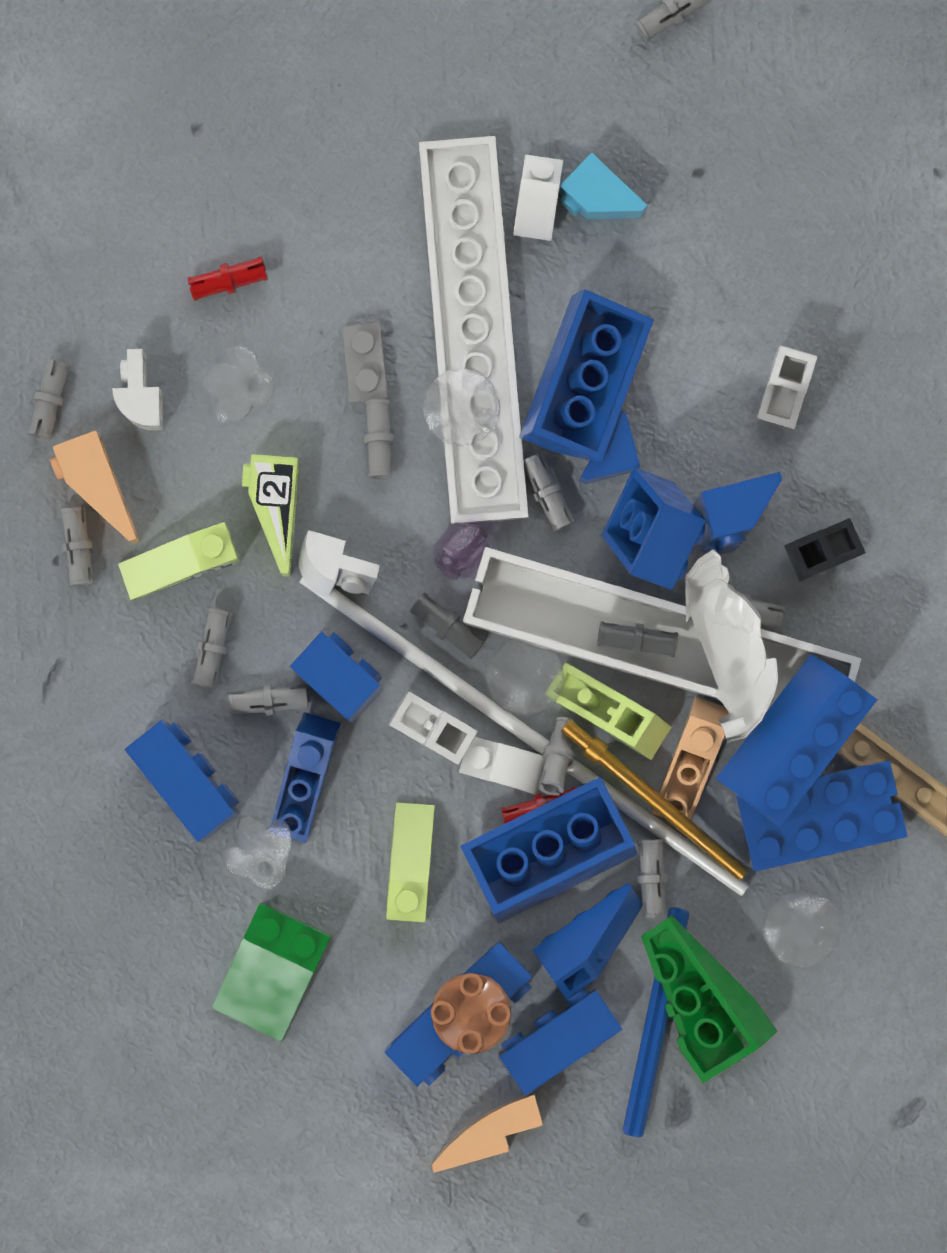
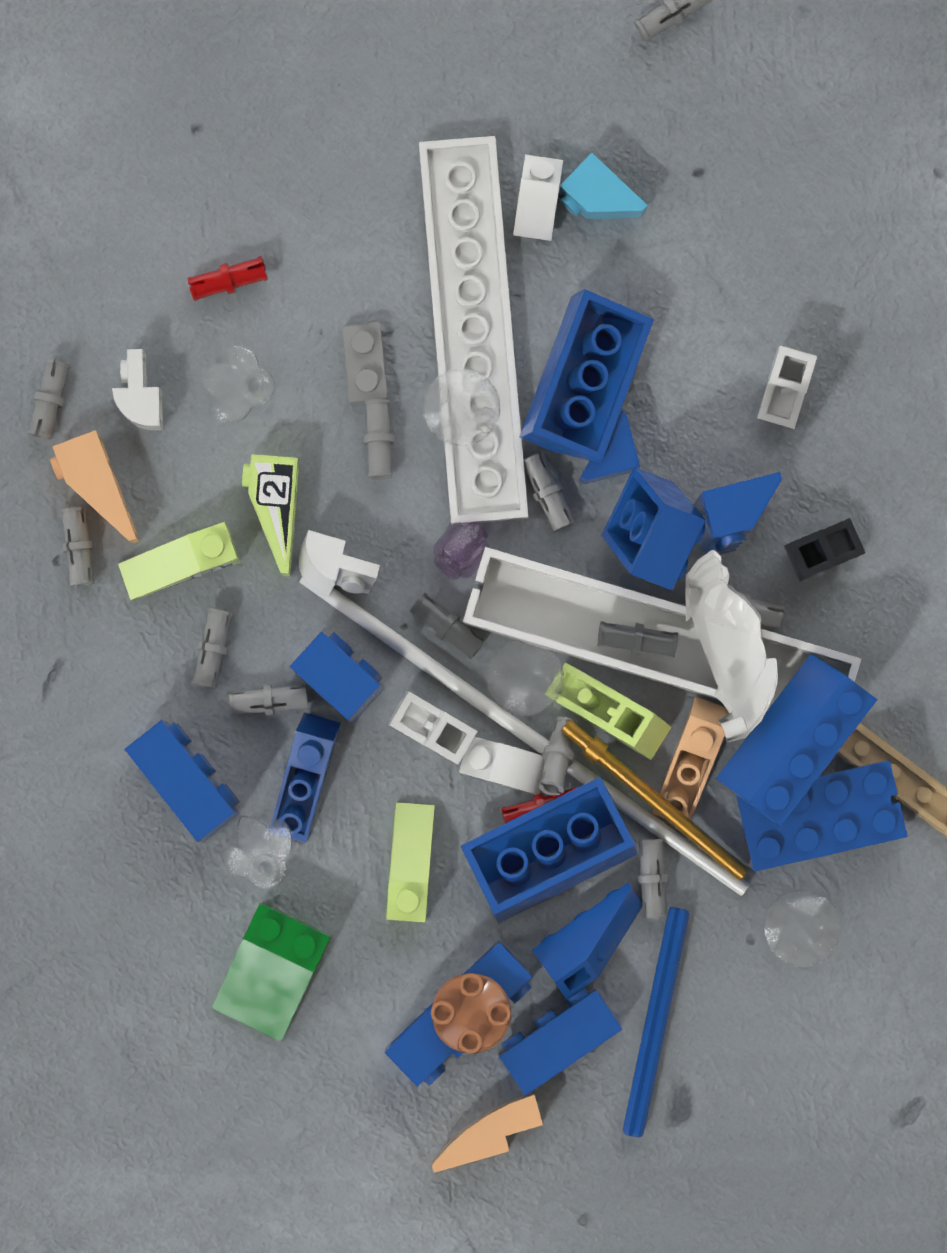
green wedge [641,915,778,1083] -> none

